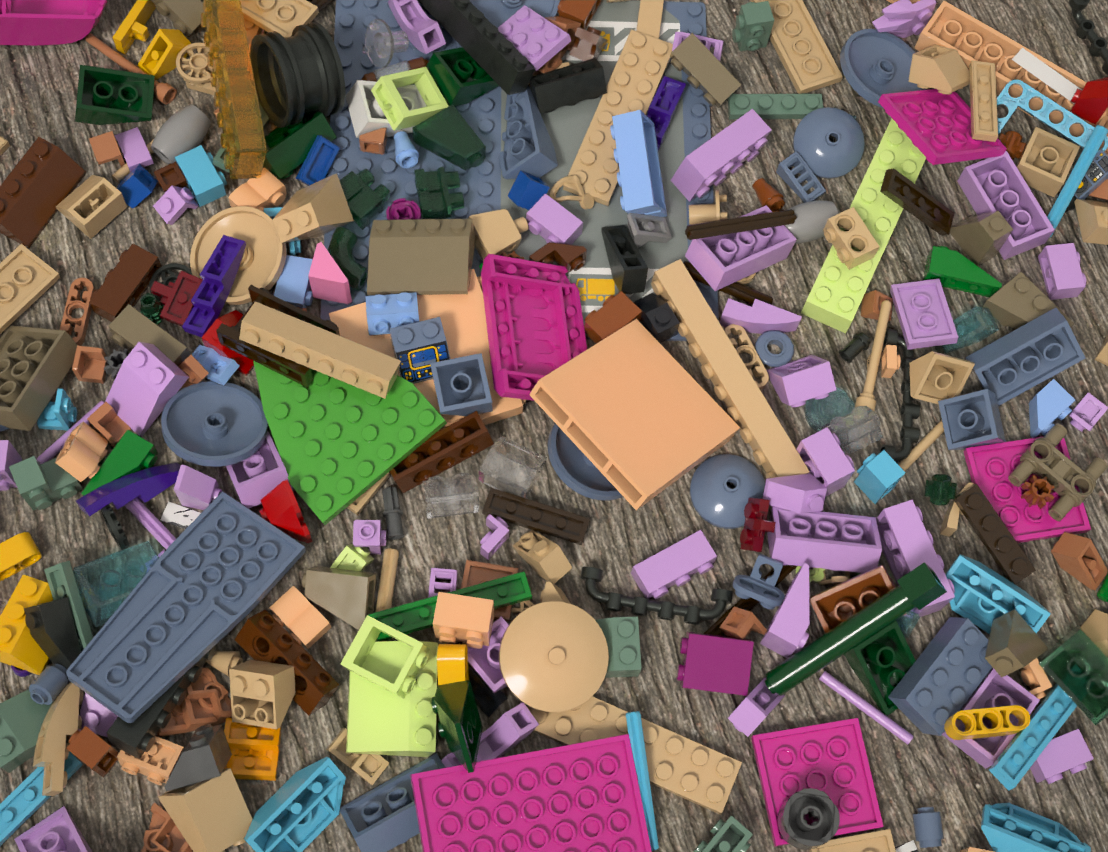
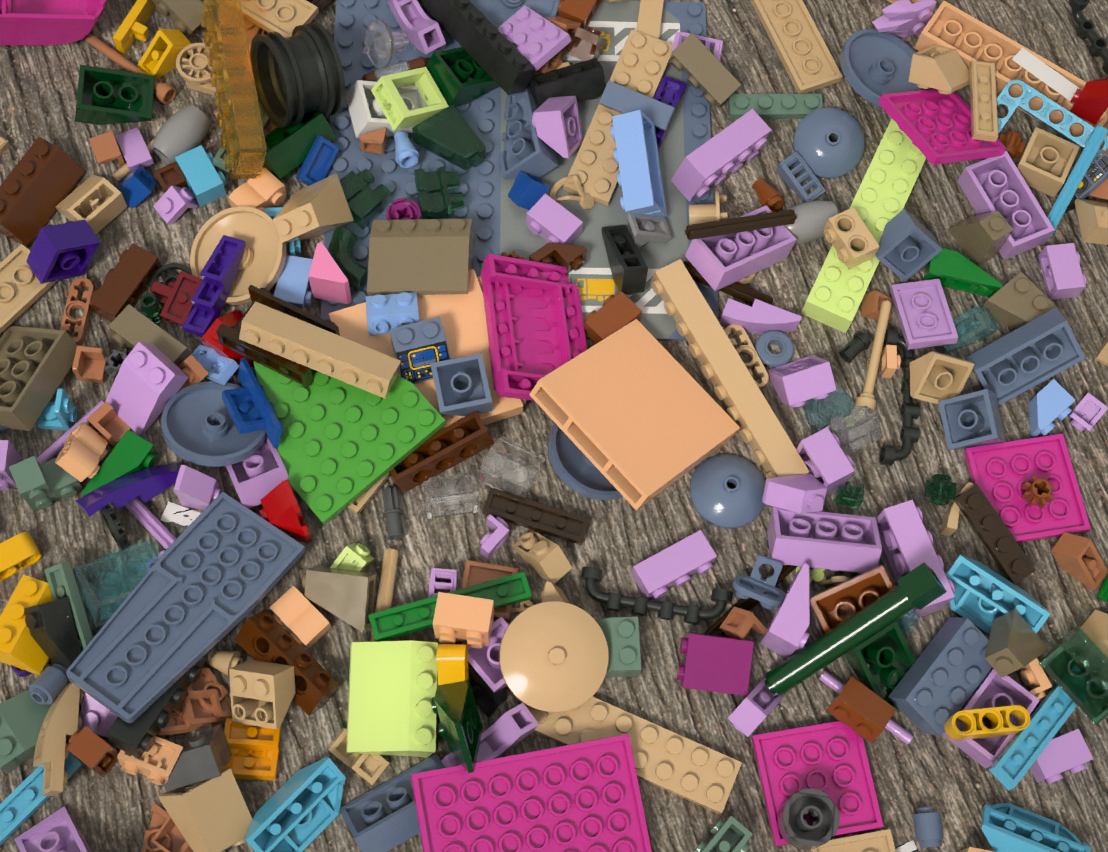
yellowish green window [340,615,430,699] -> none
lavender bracket [353,520,387,554] -> none
tan torso [468,209,529,262] -> none
medium azure axle [626,711,659,851] -> none
black slope [633,293,680,343] -> none
sand green brick [732,1,774,51] -> none
dark red hinge [740,498,776,552] -> none
medium azure brick [854,450,906,504] -> none
dark brown plate [880,168,955,236] -> none
tan bar [898,420,944,471] -> none
dark tan piece [1008,423,1108,521] -> none
none -> dark purple brick [26,220,101,284]
none -> blue bracket [222,358,284,448]
none -> lavender slope [532,96,583,158]
none -> sand blue tile [599,80,675,131]
none -> dark orange brick [827,676,896,743]
none -> clear green plate [832,481,865,509]
none -> sand blue slope [875,209,943,282]

